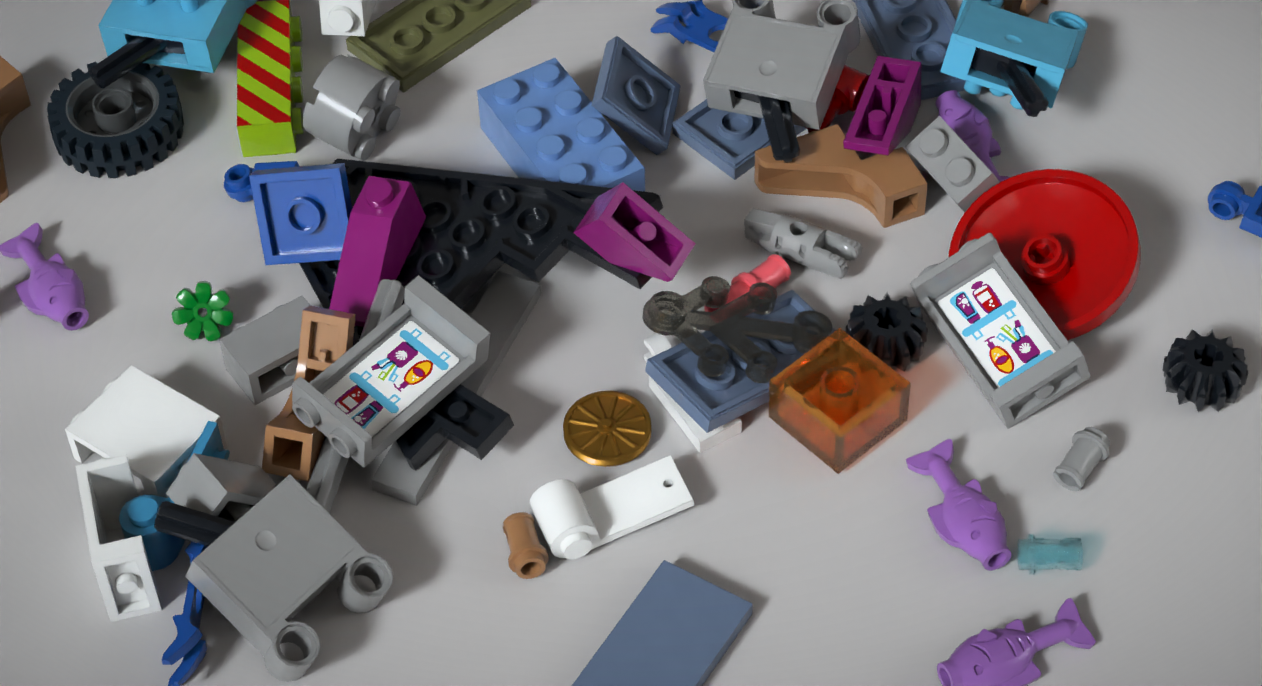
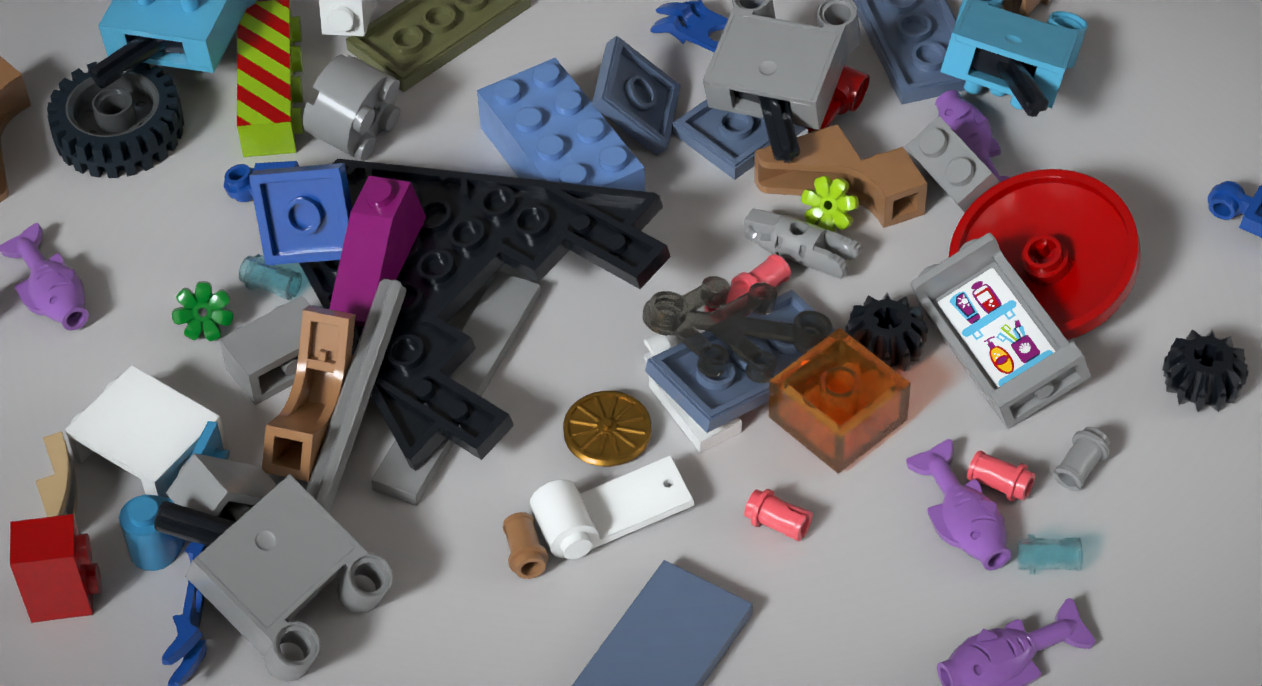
white panel [75,454,162,622] -> none
light grey panel [292,275,490,468] -> none
magenta slope [573,182,696,282] -> none
magenta slope [843,56,921,156] -> none
none -> red brick [10,514,101,623]
none -> tan slope [36,431,77,519]
none -> clear light blue pin [239,254,302,300]
none -> coral pin [744,489,813,542]
none -> lime plant [801,176,859,232]
none -> coral pin [967,450,1035,502]

